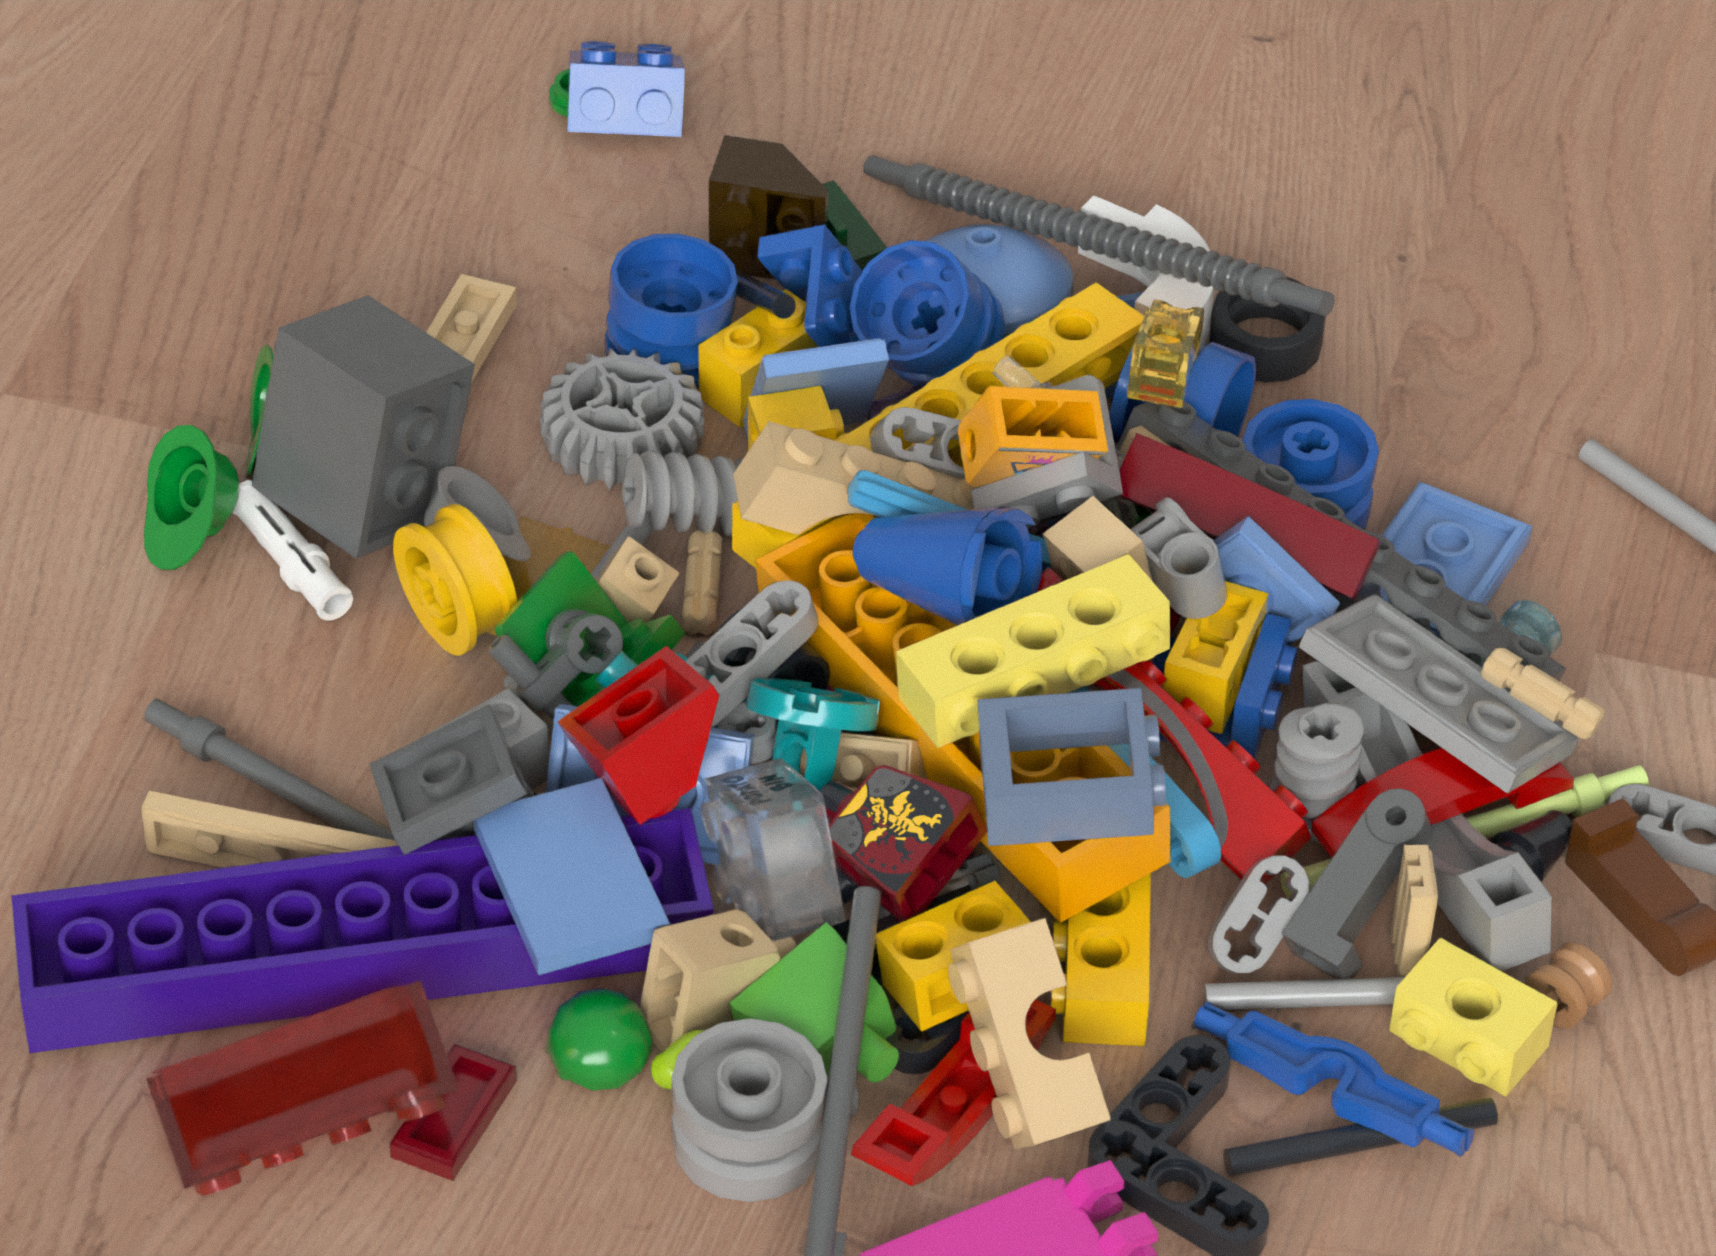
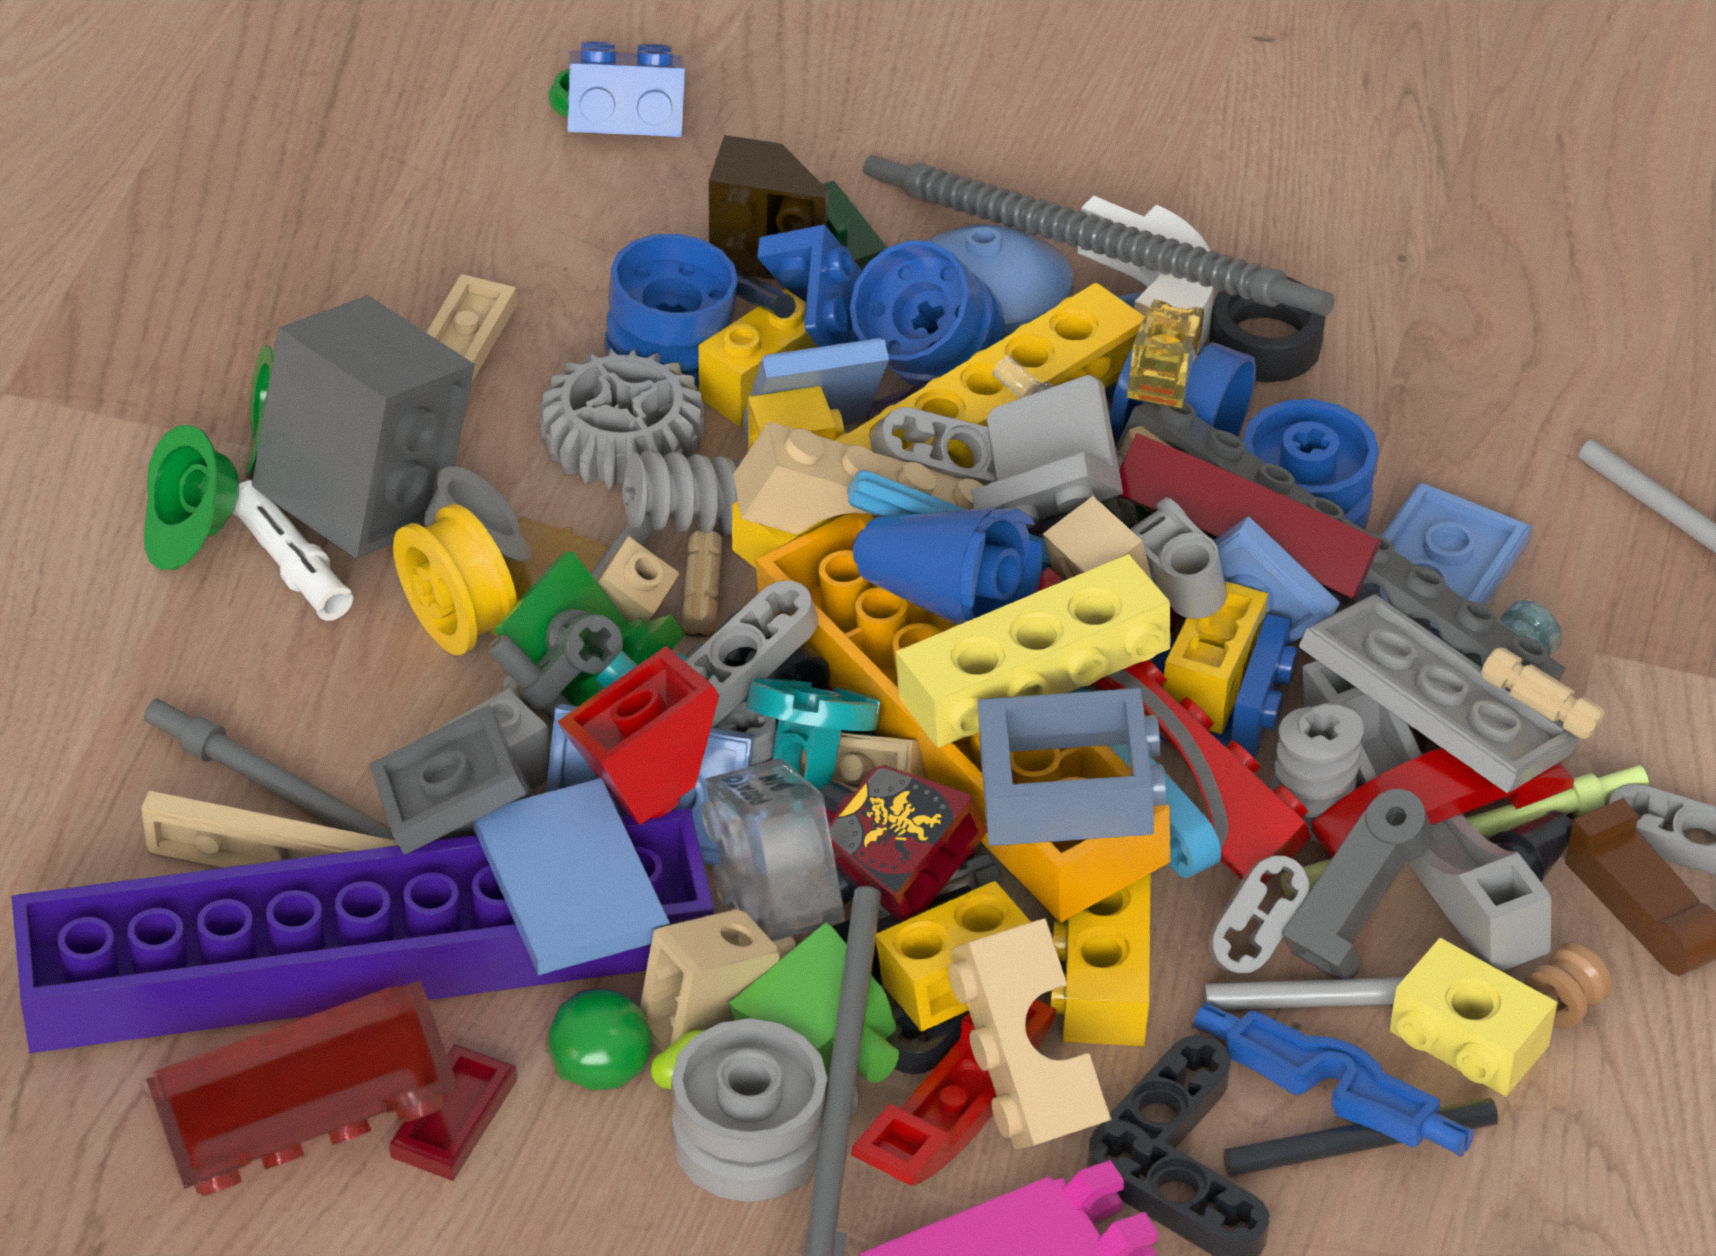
light orange torso [958,386,1108,488] -> none
tan tile [1390,845,1438,977] -> none

